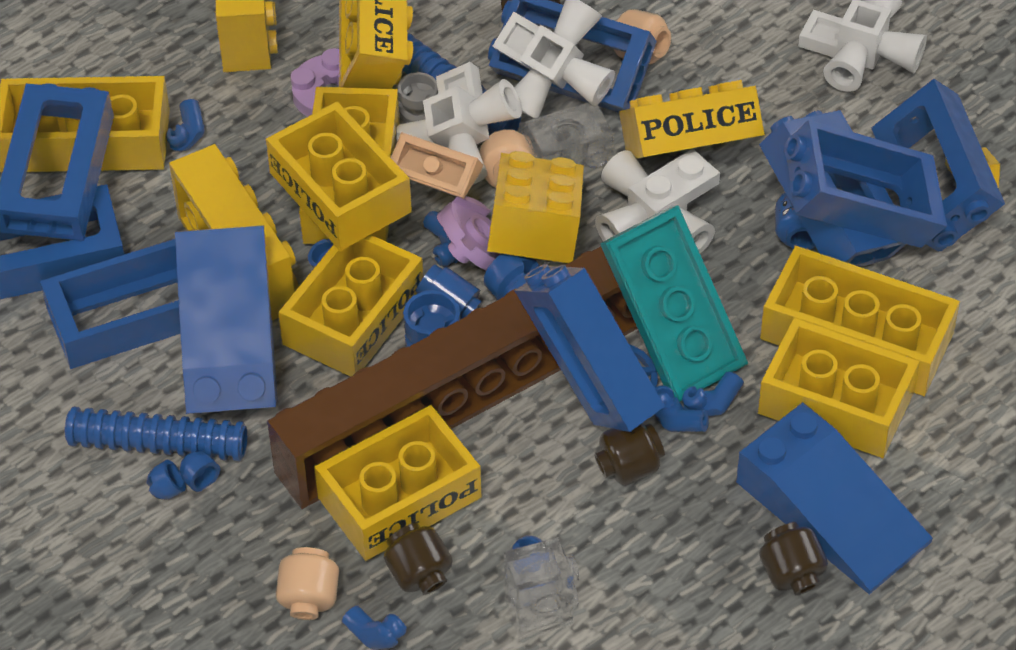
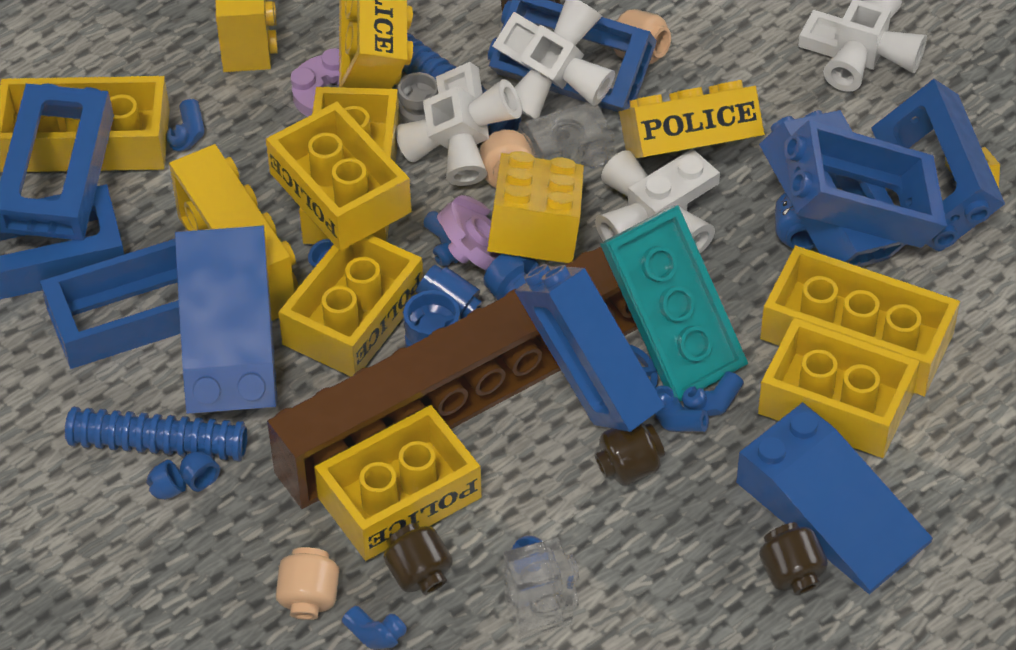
light nougat slope [391,132,483,199] -> none

